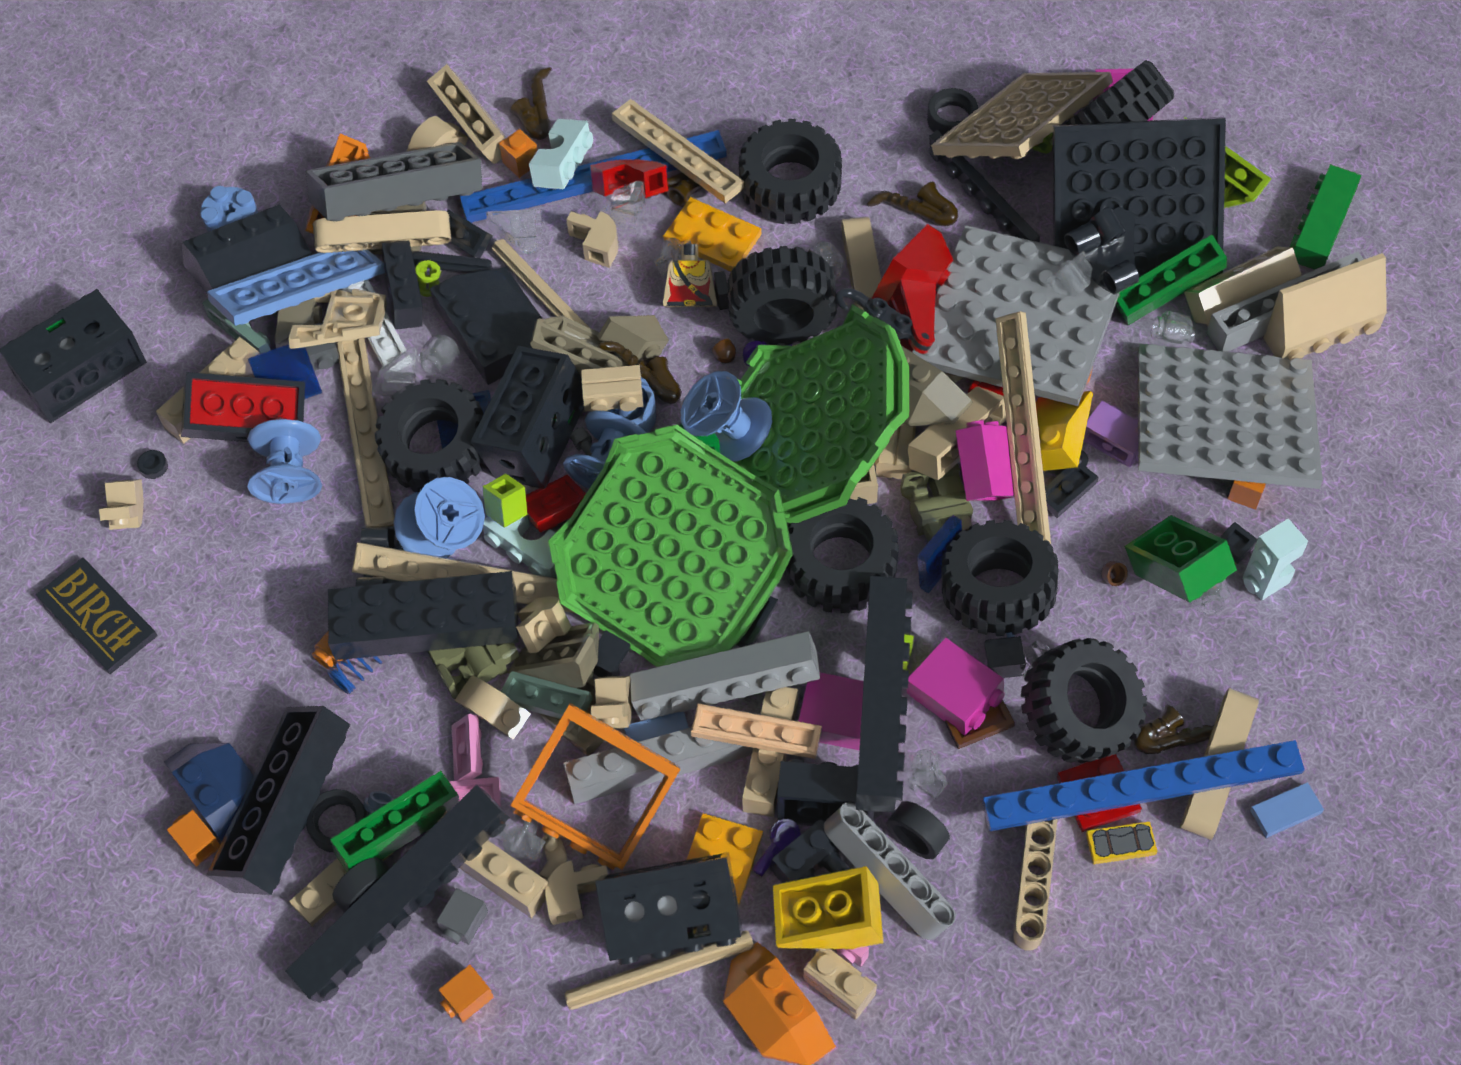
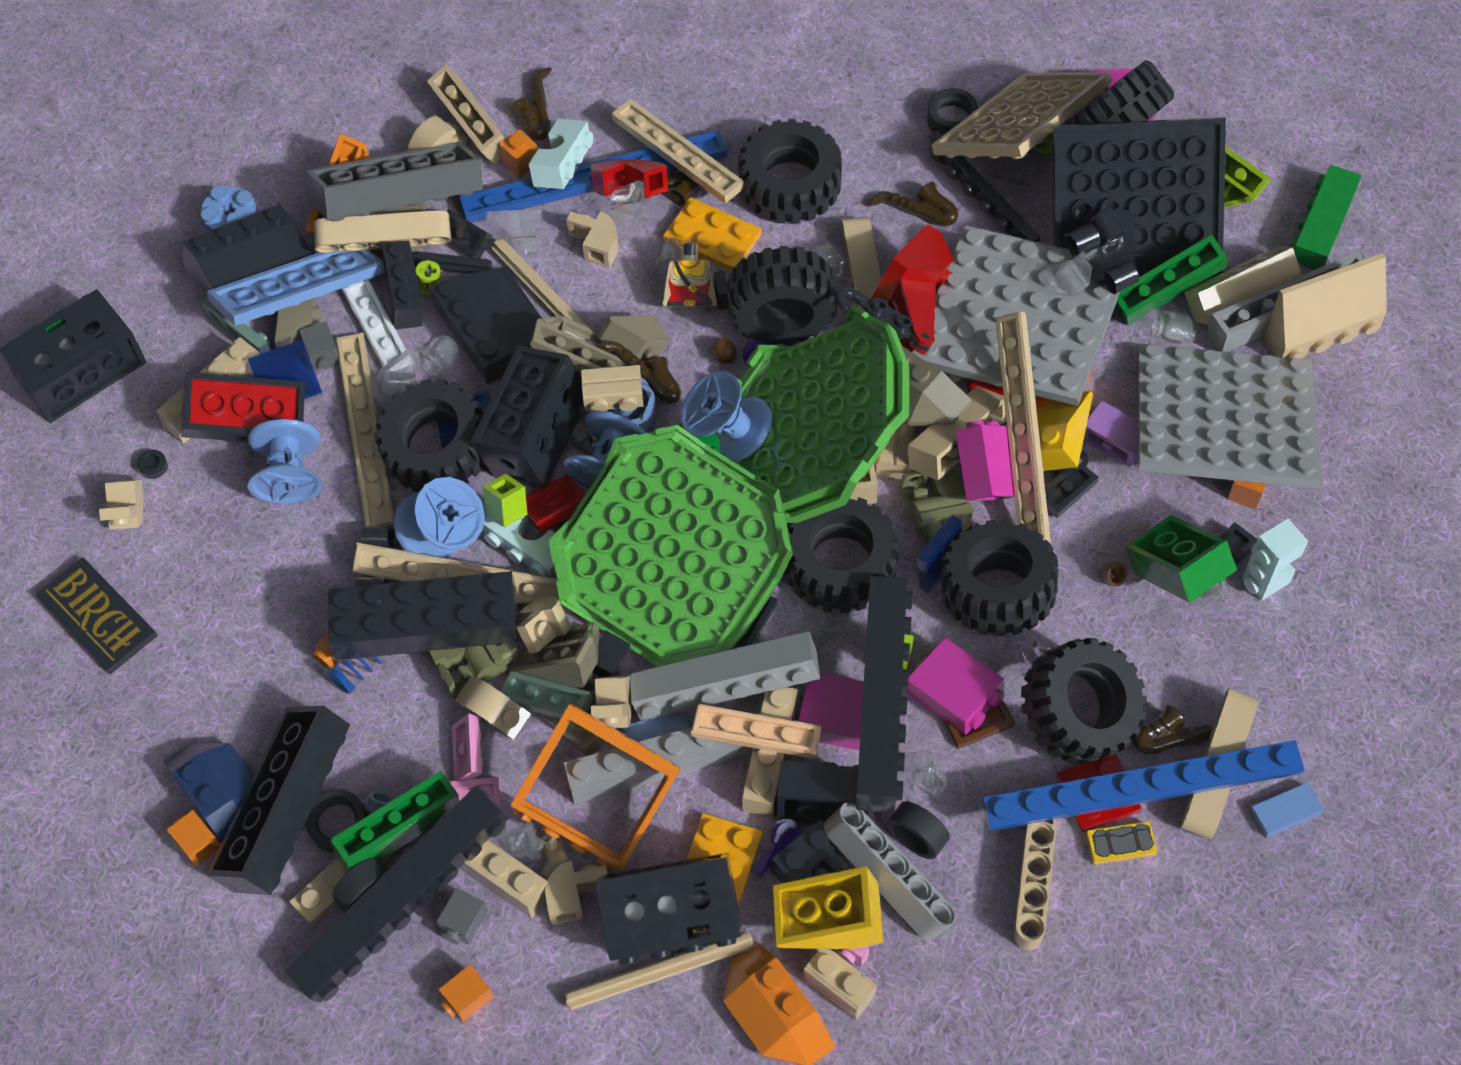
tan wing [289,289,387,349] -> none
black panel [984,636,1026,678] -> none

